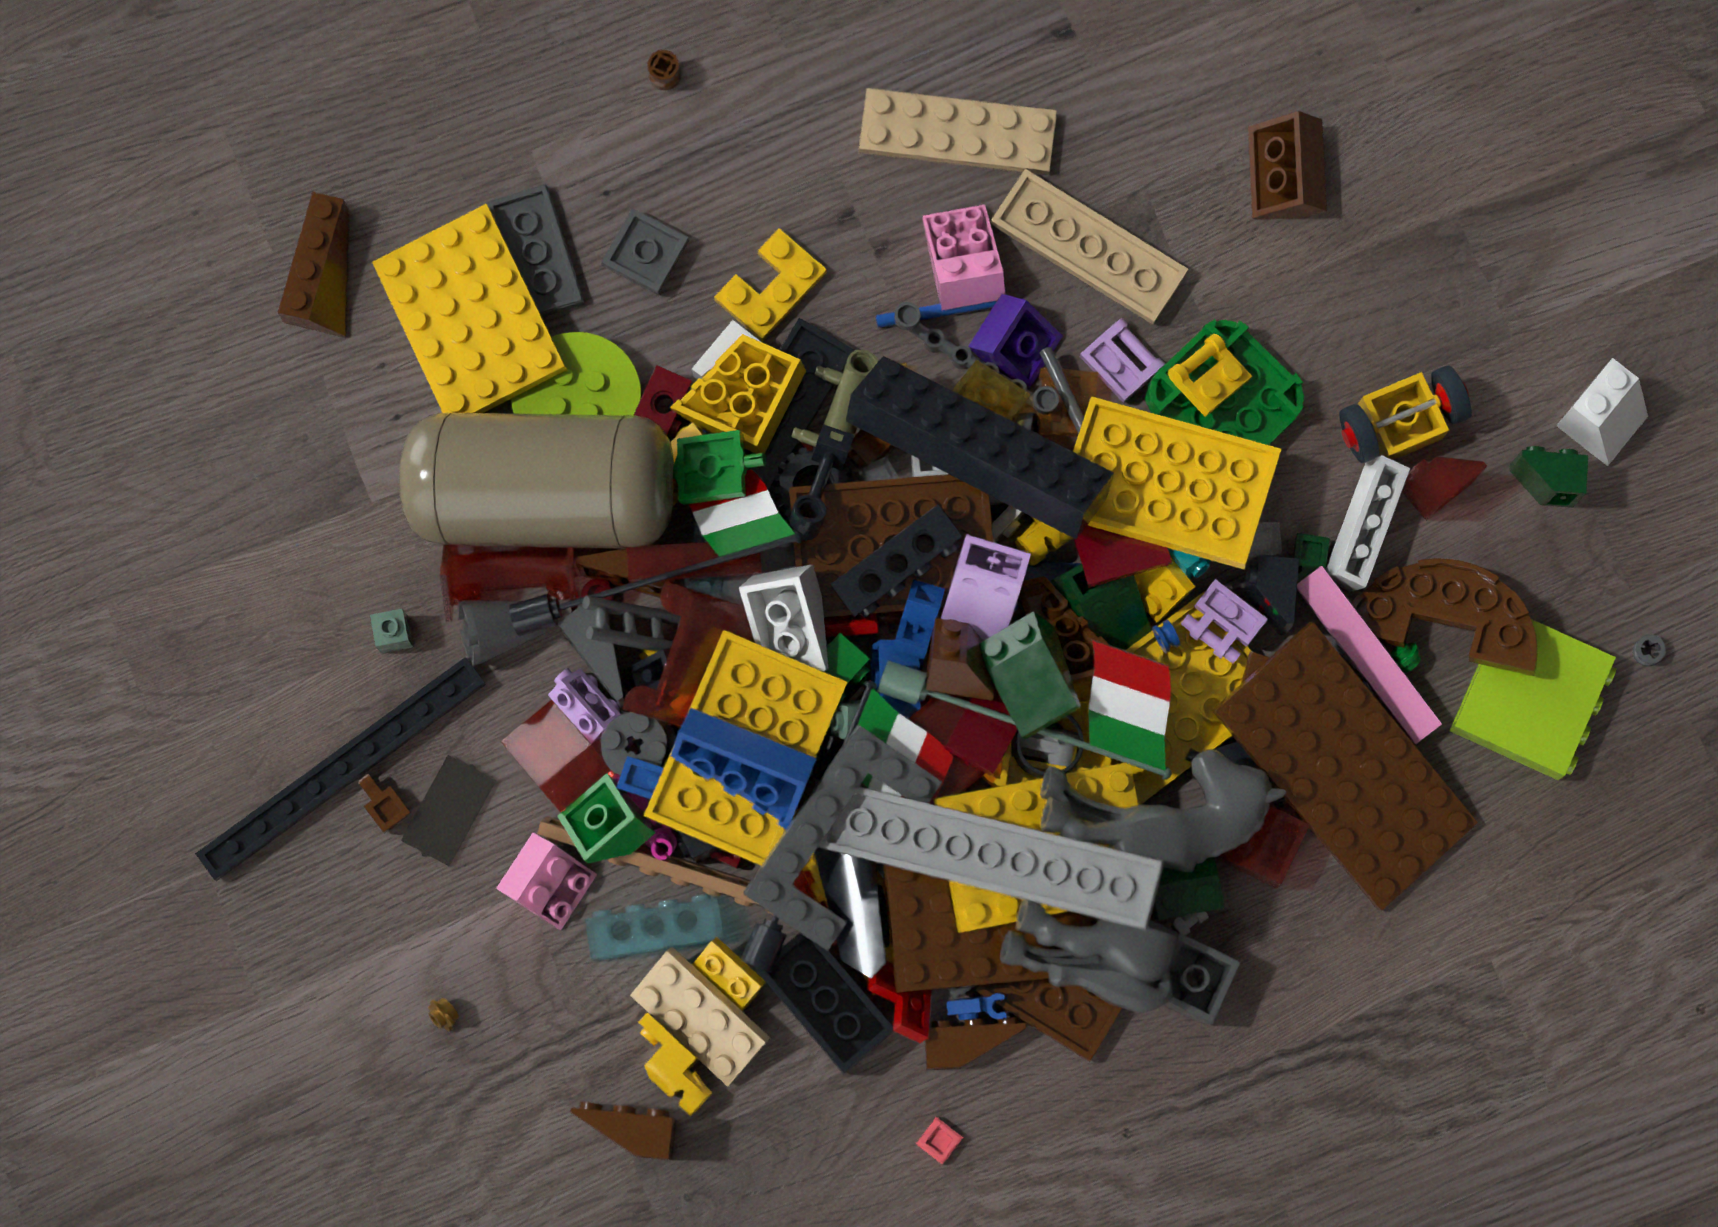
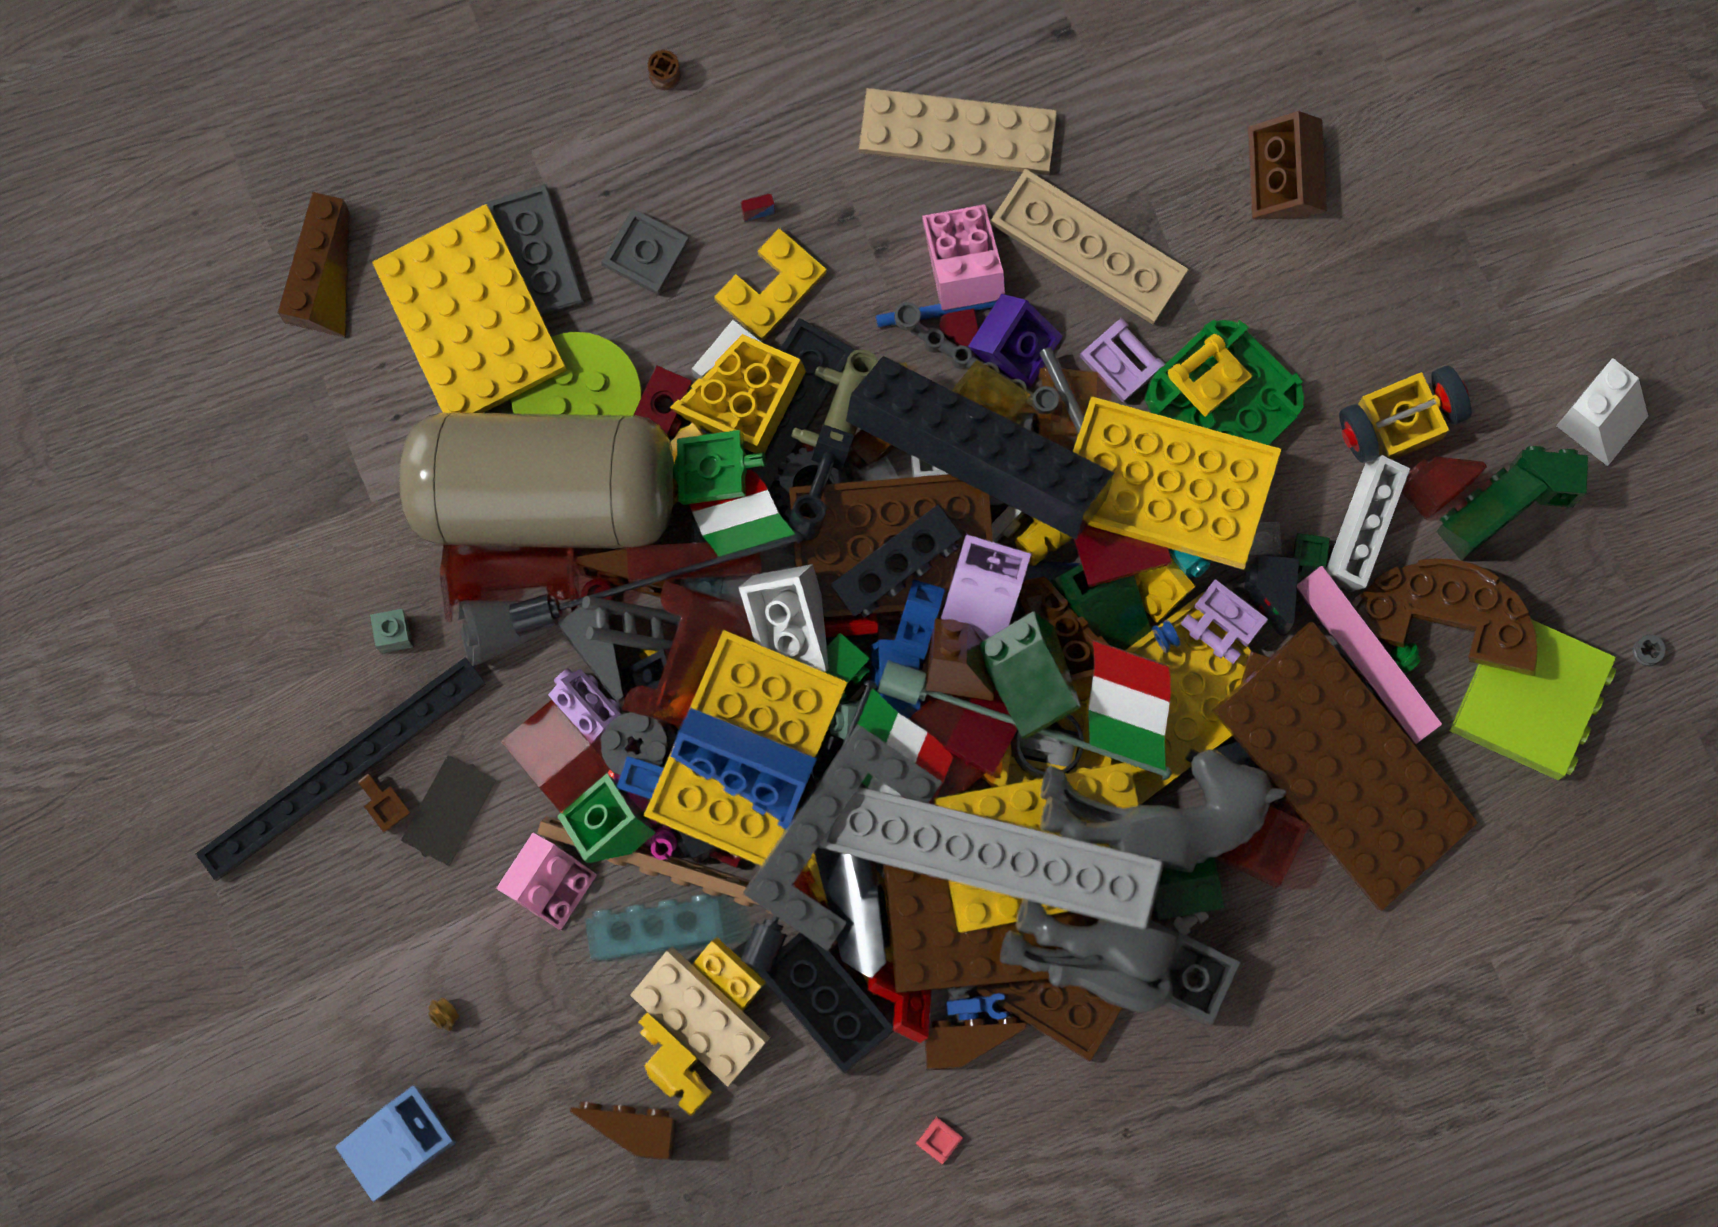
none -> medium blue slope [335,1086,457,1202]
none -> dark red tile [740,193,775,222]
none -> dark red tile [939,309,978,348]
none -> dark green slope [1436,465,1549,561]

